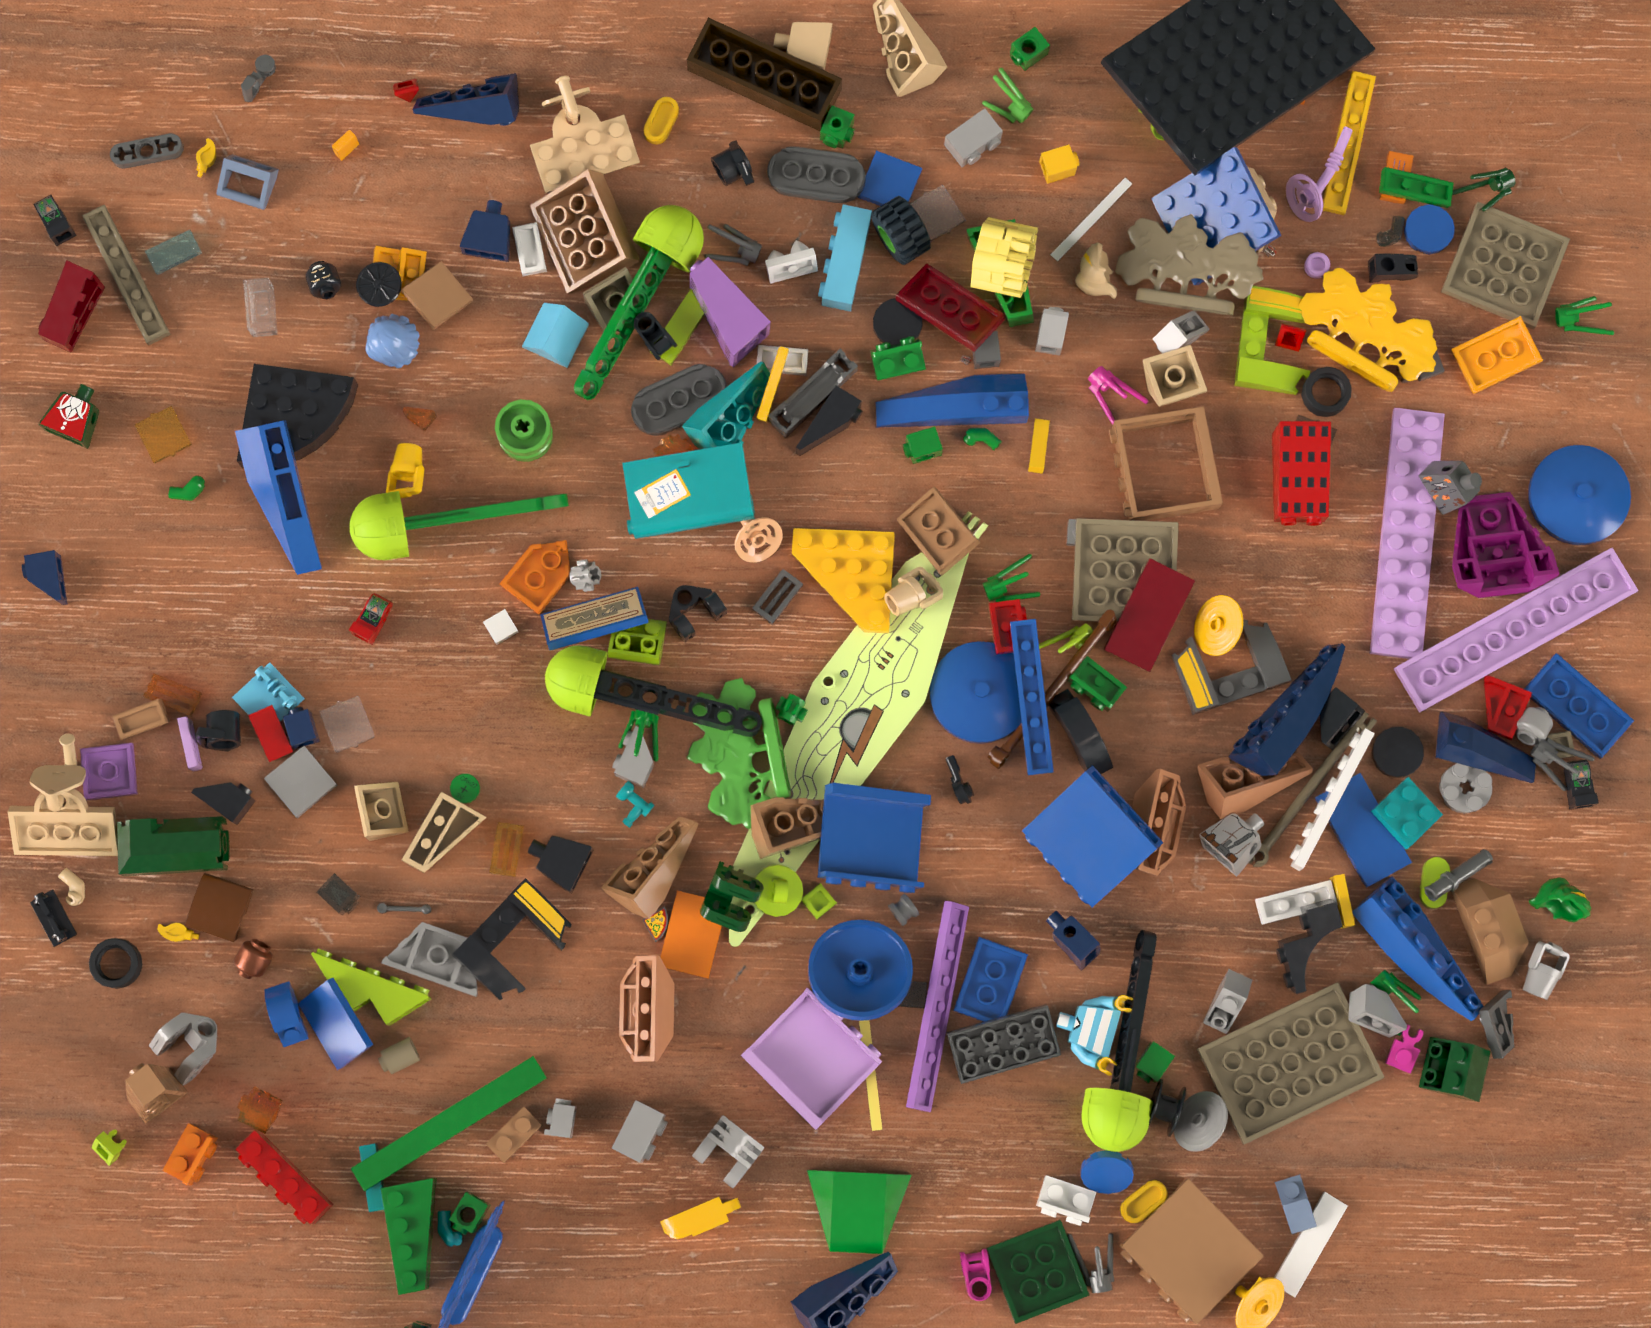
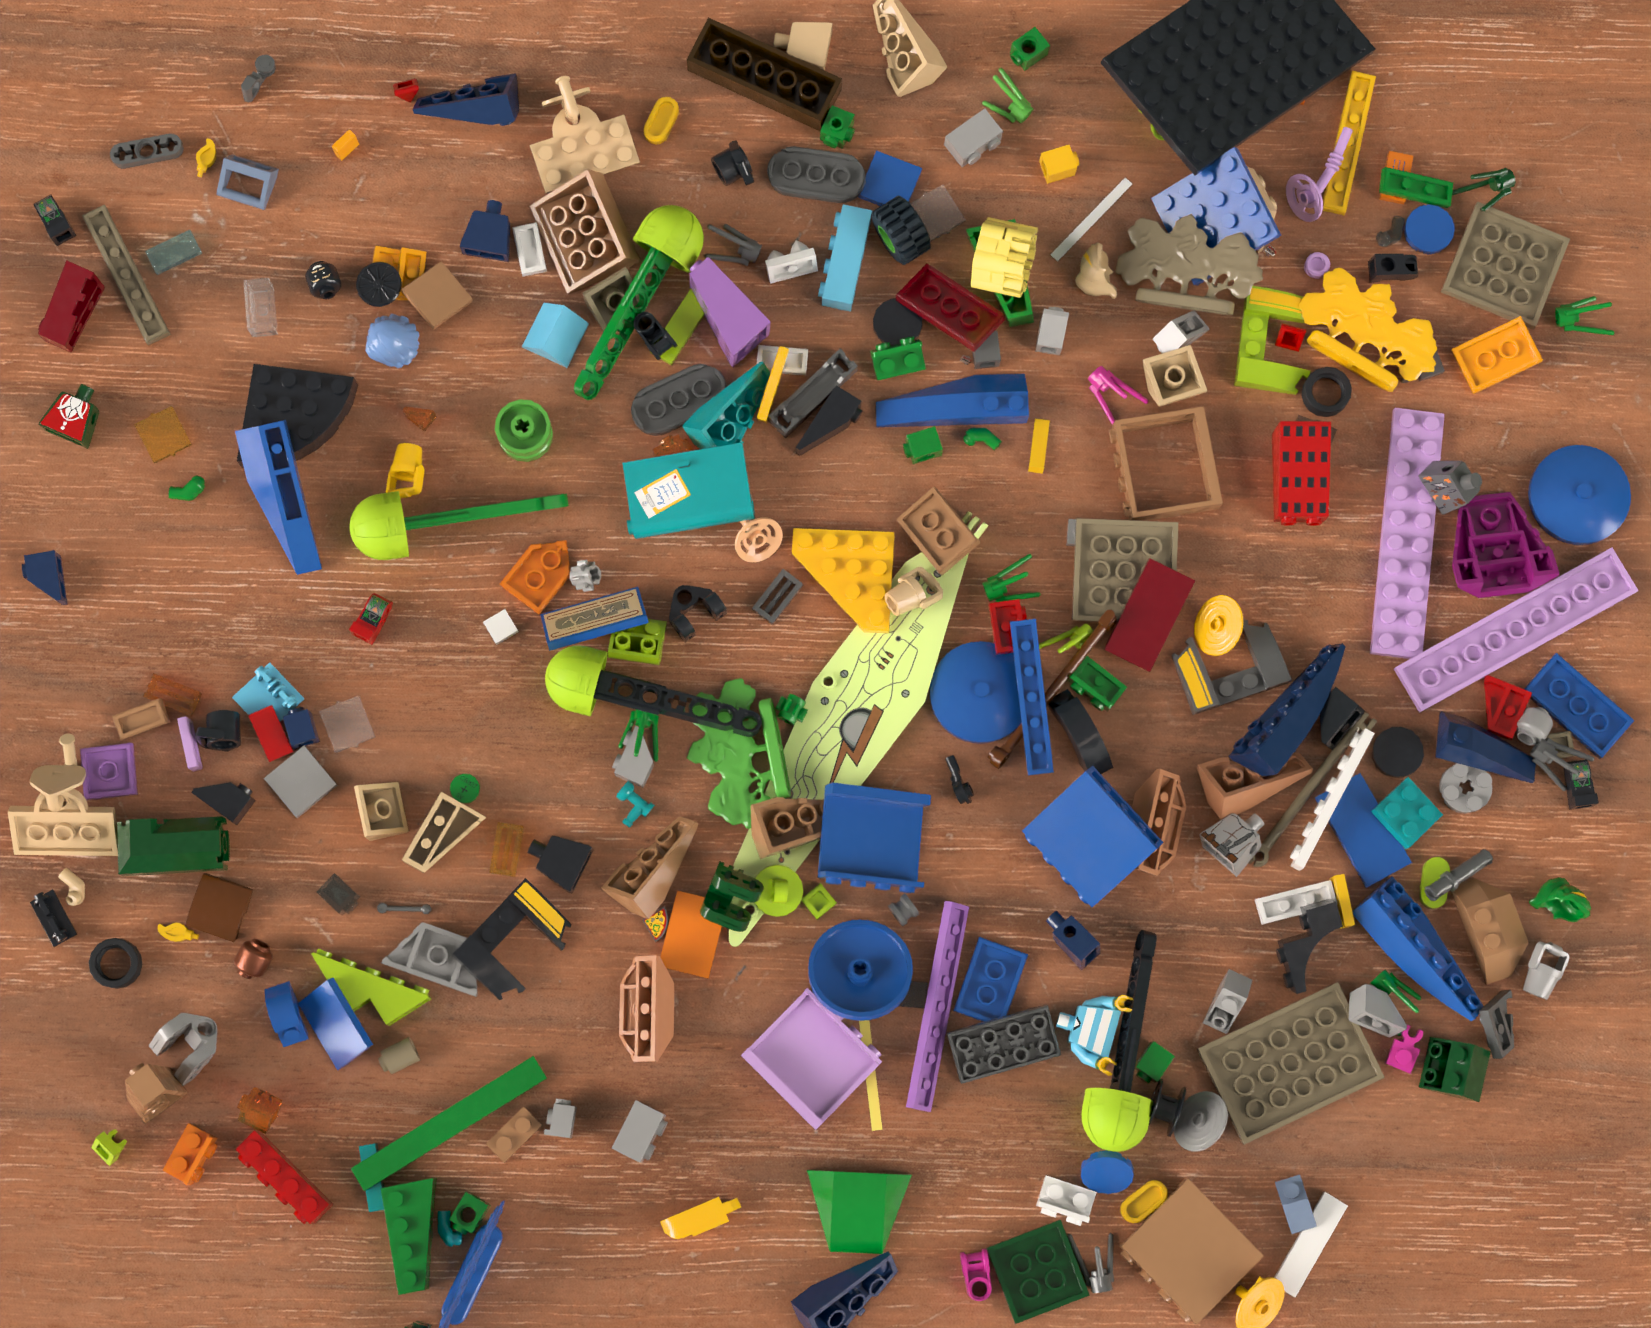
light grey piece [692,1115,764,1189] -> none

